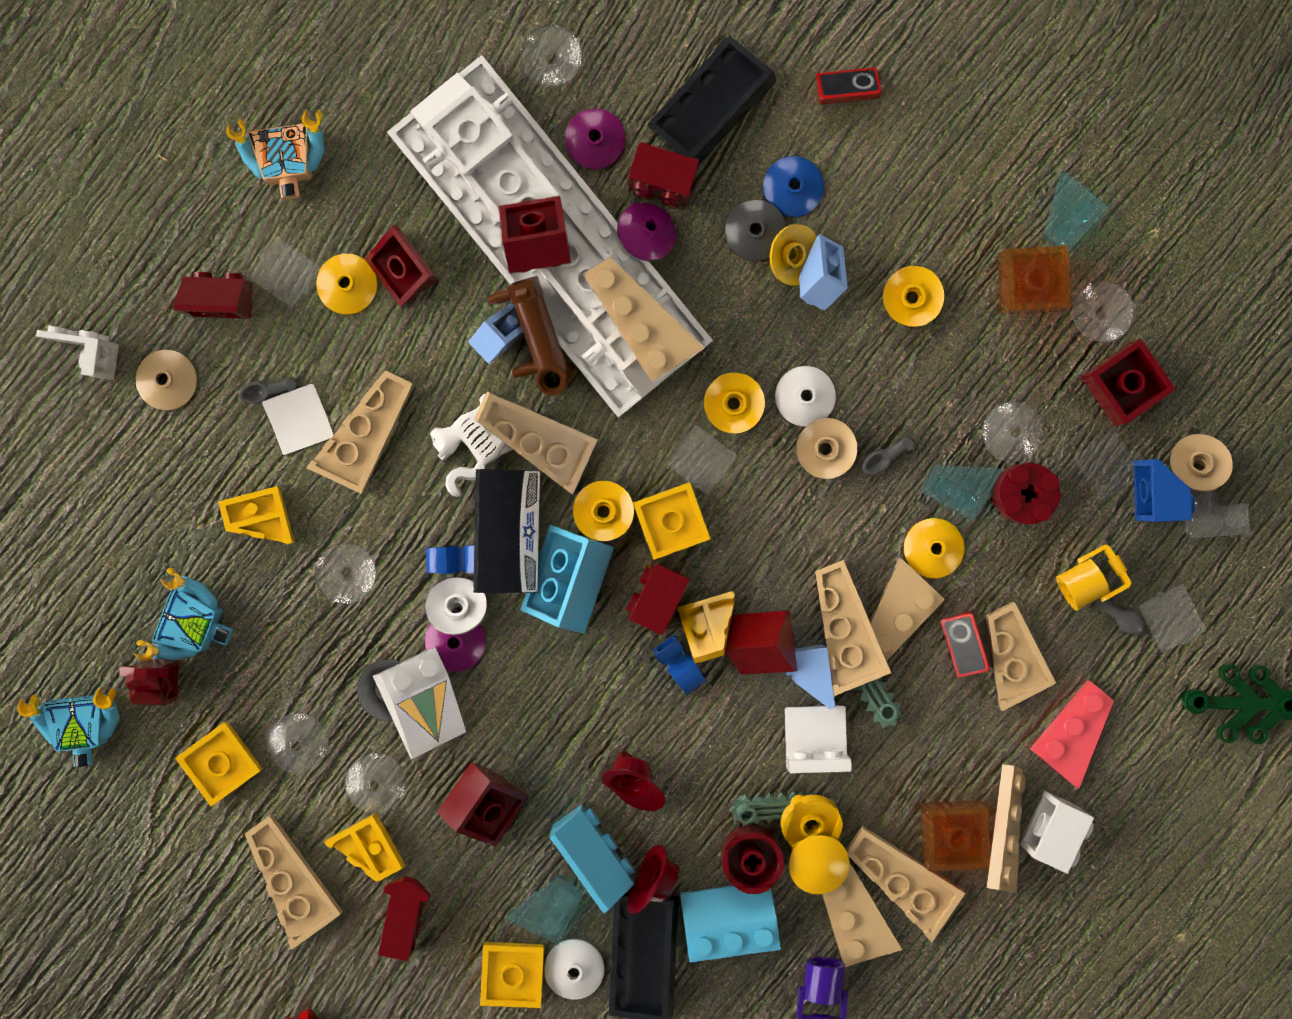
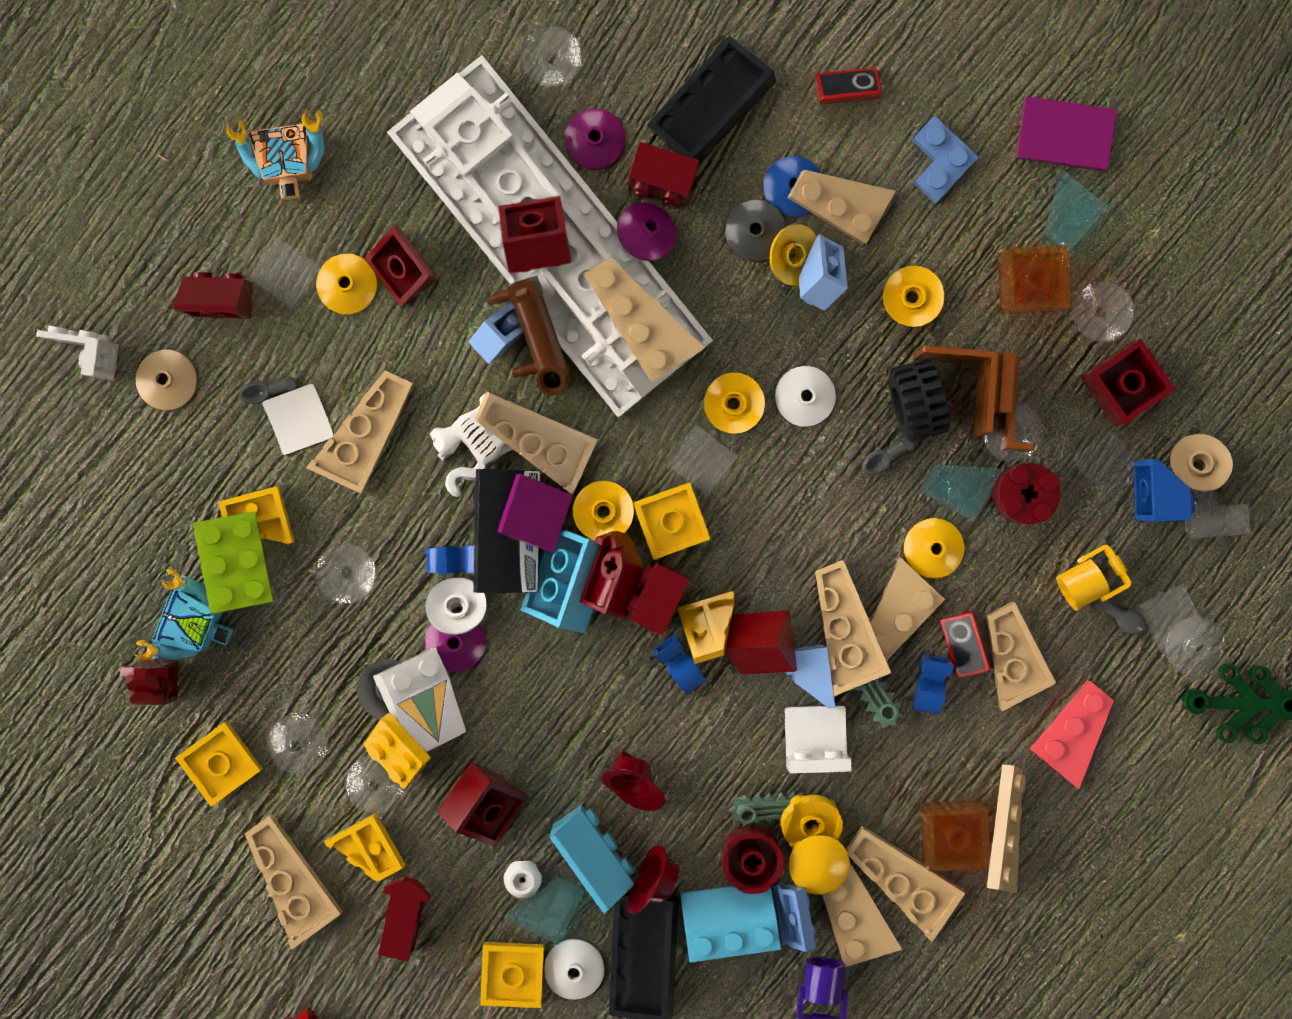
torso [17,688,120,767] -> none
tan dish [796,418,857,479] -> none
white brick [1019,791,1094,874] -> none
none -> lime plate [192,511,273,614]
none -> yellow plate [363,712,431,789]
none -> magenta tile [497,474,573,553]
none -> white plate [504,861,542,898]
none -> dark red piece [579,531,643,619]
none -> medium blue plate [771,882,816,952]
none -> tan wing [787,170,895,244]
none -> black tyre [889,358,950,442]
none -> medium blue plate [912,116,978,204]
none -> dark orange piece [913,346,1035,452]
none -> blue leg [913,653,954,715]
none -> magenta tile [1015,96,1117,172]
none -> clear dish [1165,616,1225,676]

